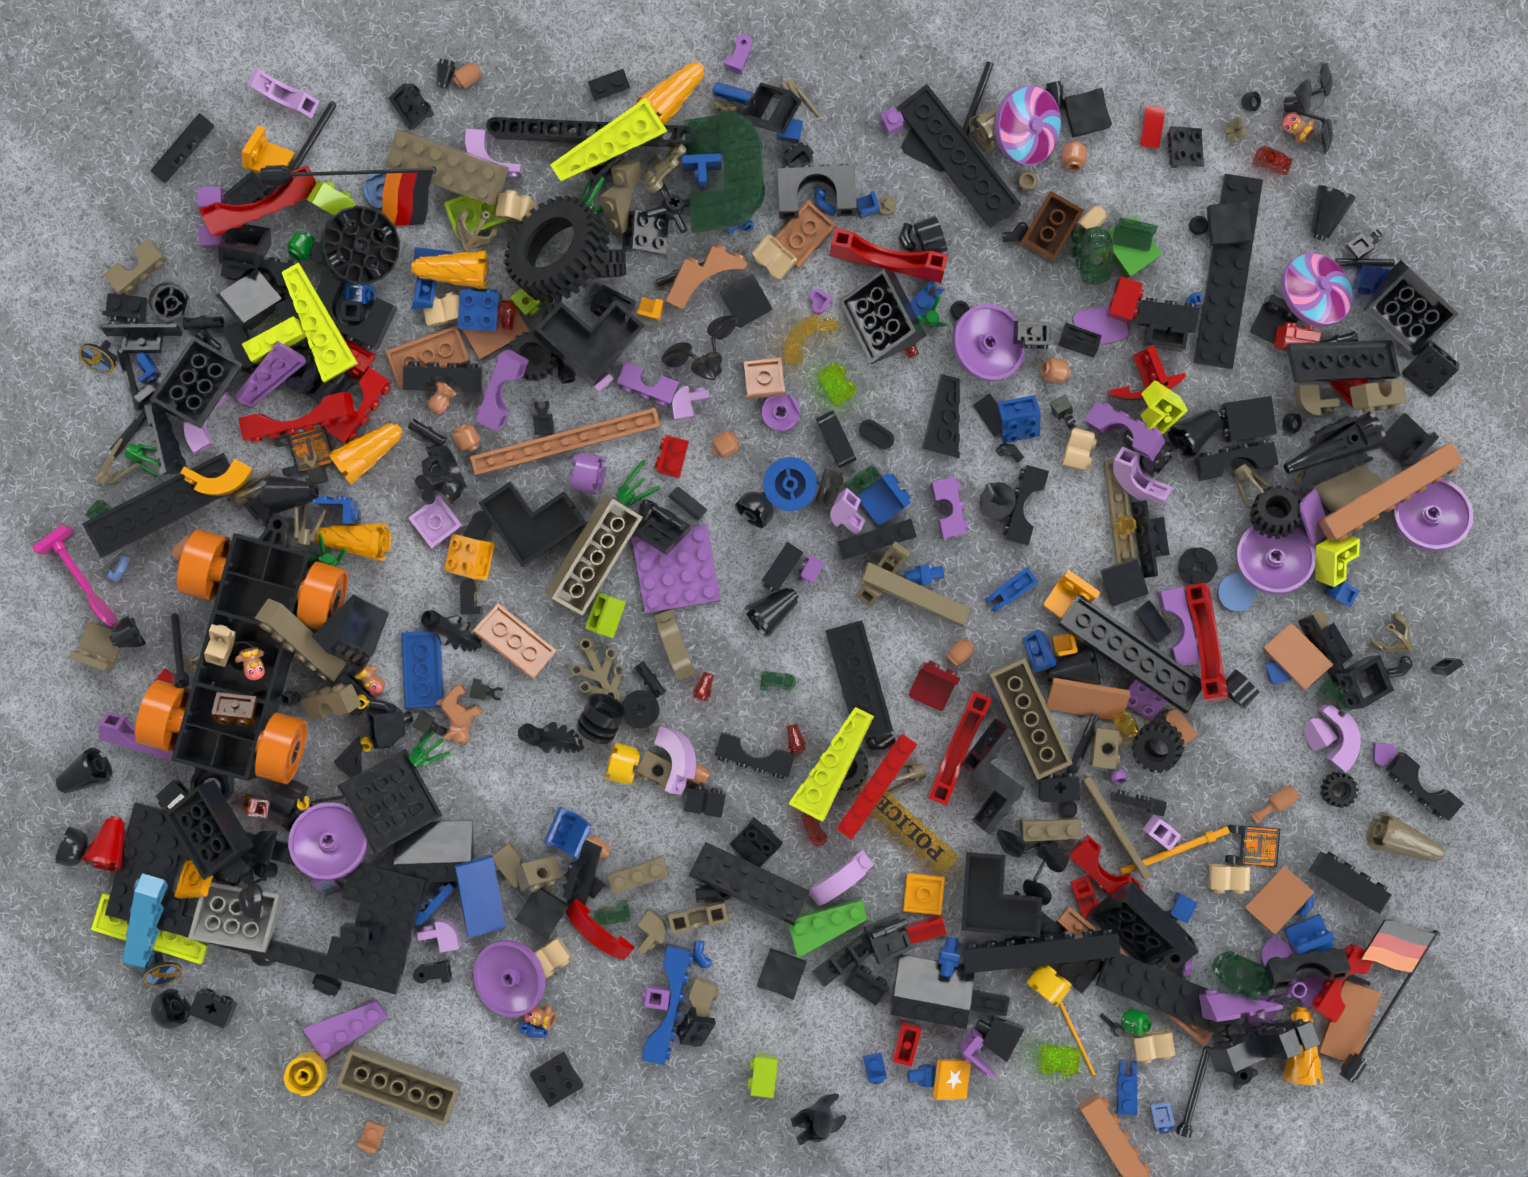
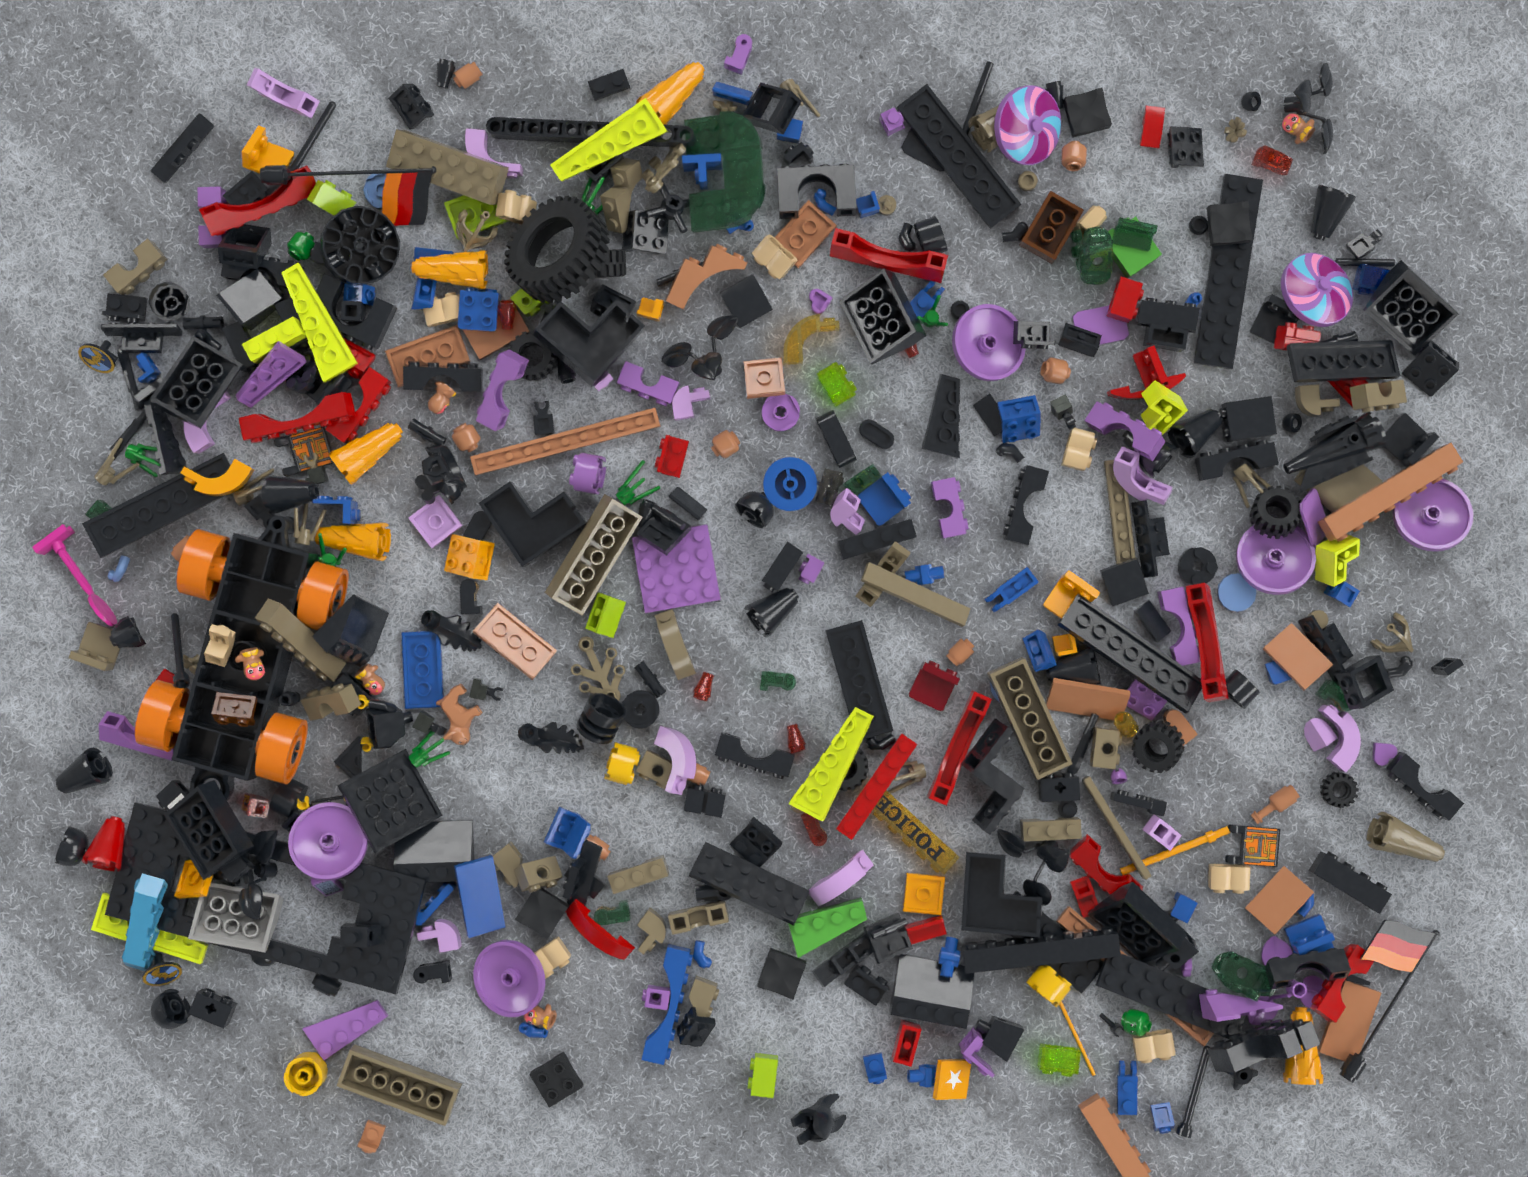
black plate [970,989,1010,1016] -> none
black shield [979,482,1016,520] -> none
clear yellow wheel [1115,515,1136,535] -> none

